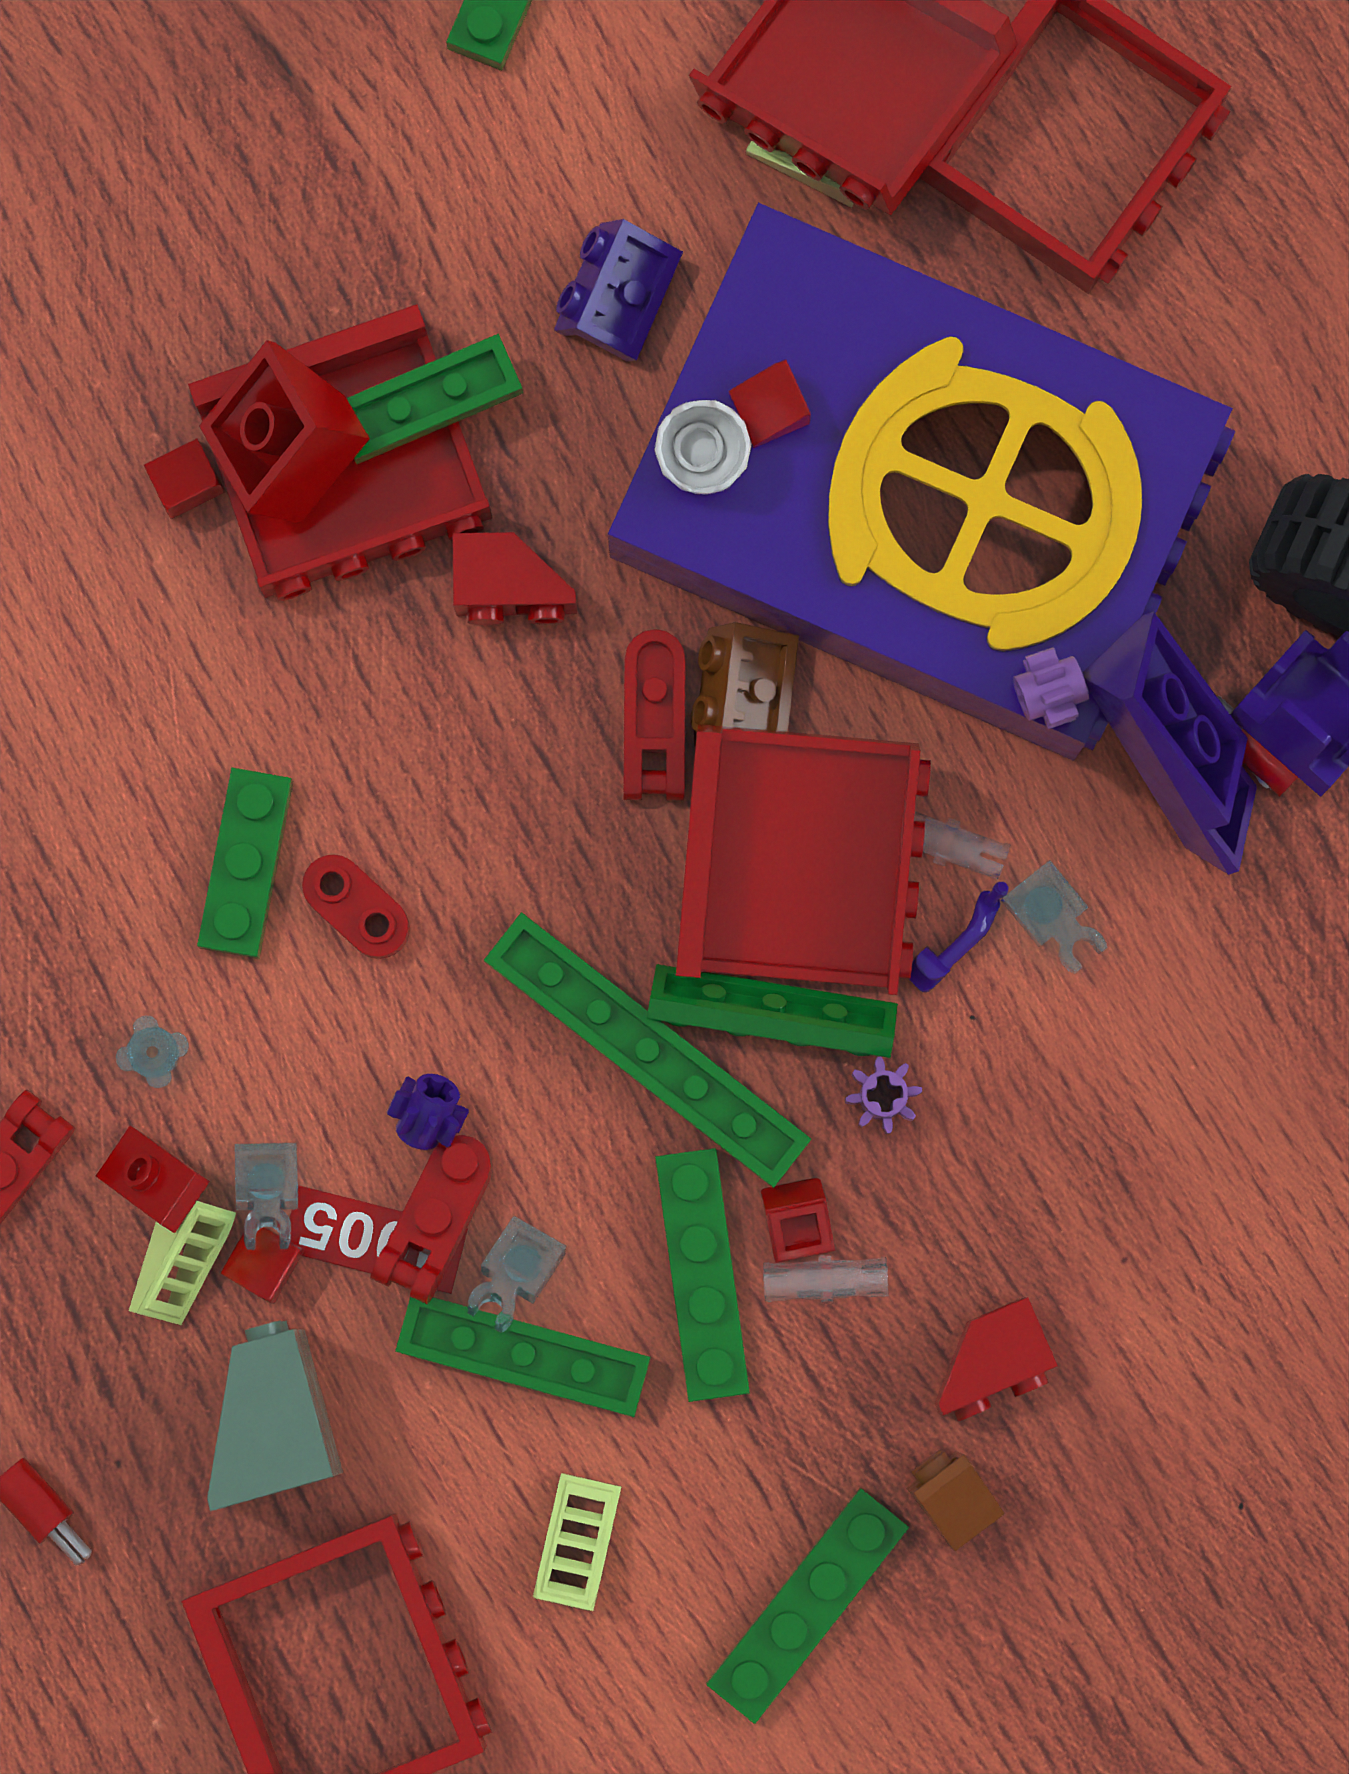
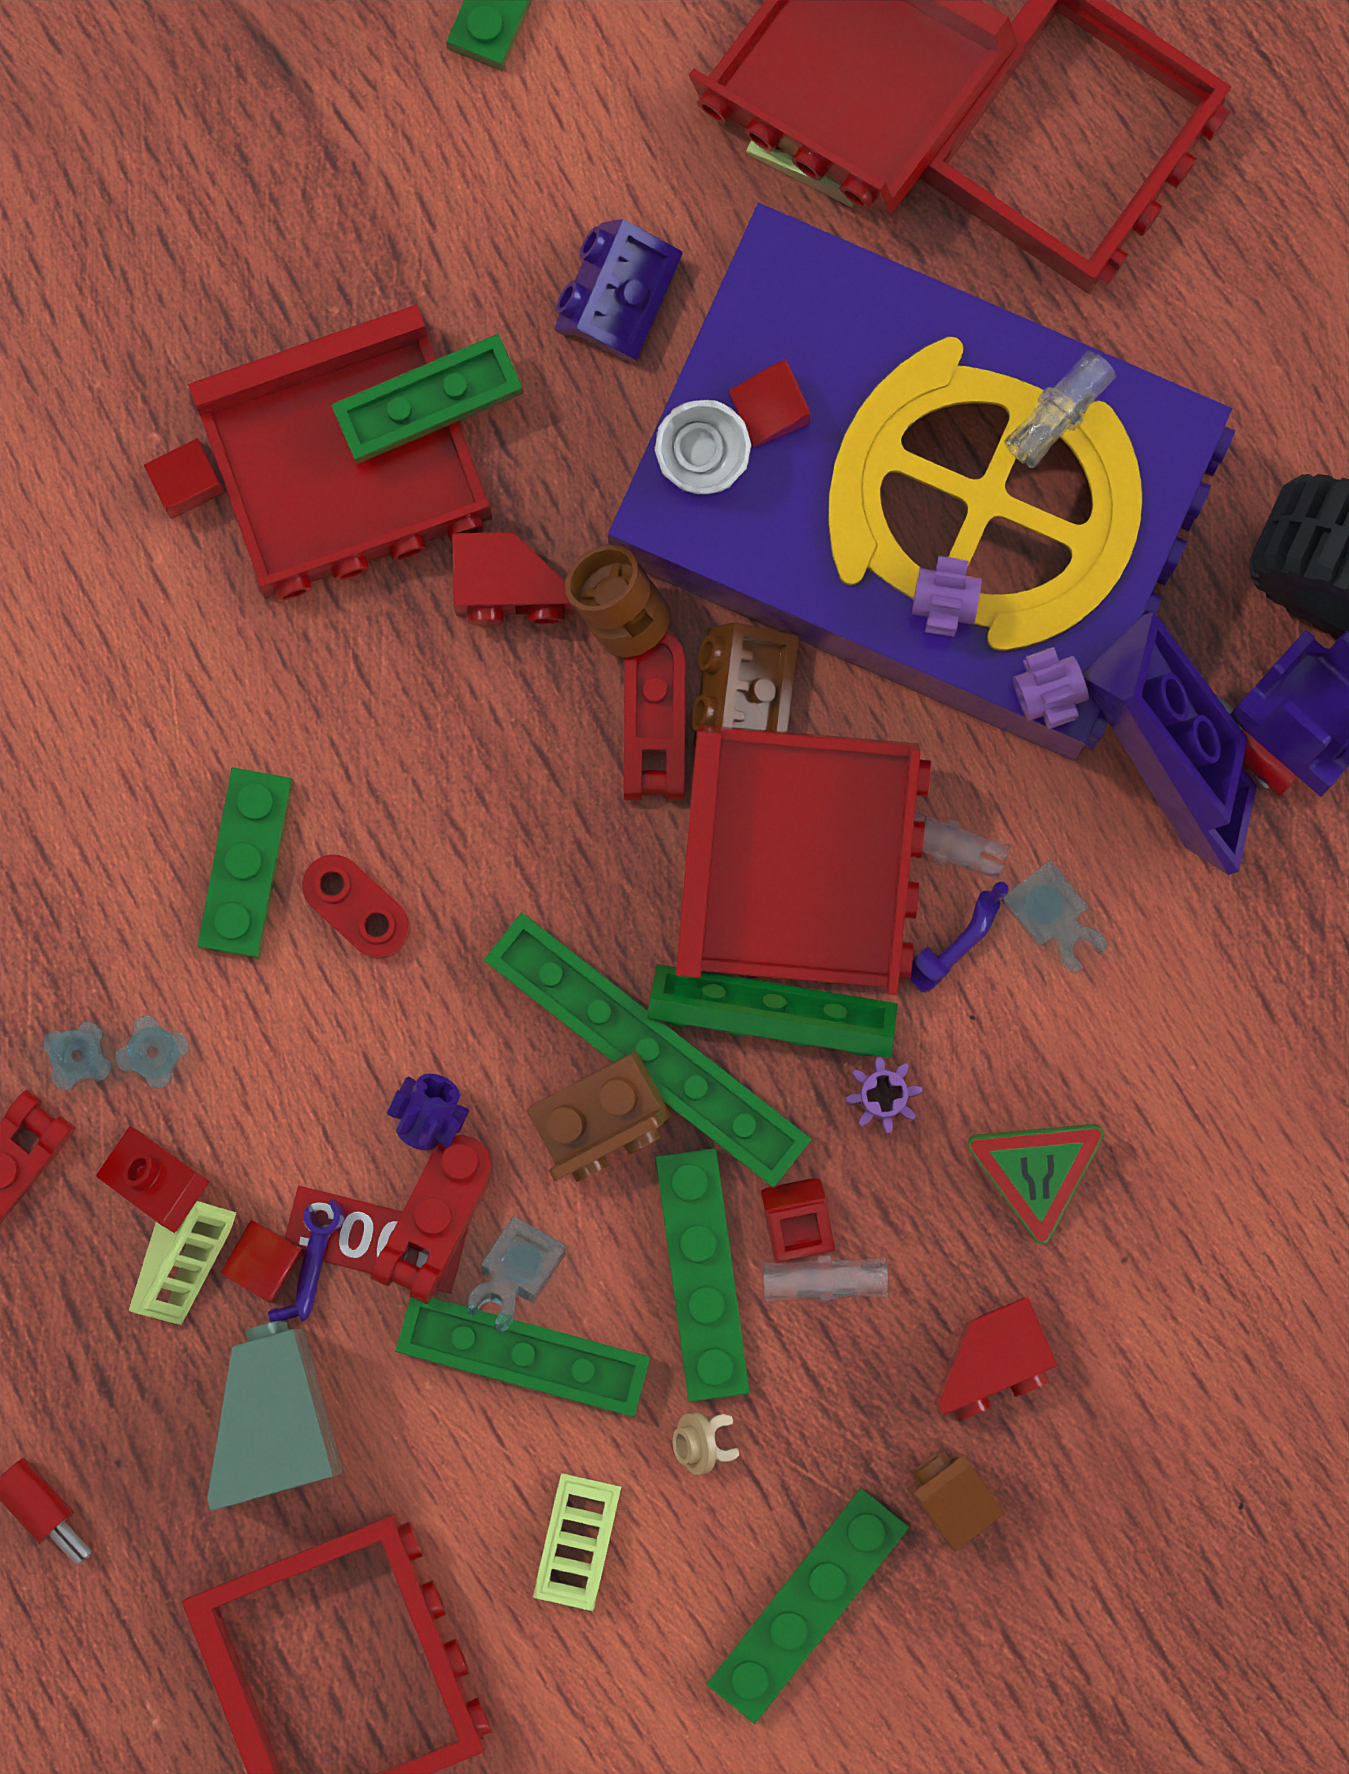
red slope [199,340,370,523] -> none
clear light blue plate [235,1143,298,1250] -> none
none -> clear light blue plate [43,1021,111,1090]
none -> dark purple piece [268,1199,345,1323]
none -> dark orange bracket [526,1050,671,1182]
none -> dark orange wheel [565,544,670,658]
none -> tan plate [672,1412,739,1475]
none -> medium lavender gear [912,556,982,637]
none -> piece [967,1124,1104,1244]
none -> clear pin [1004,350,1117,468]

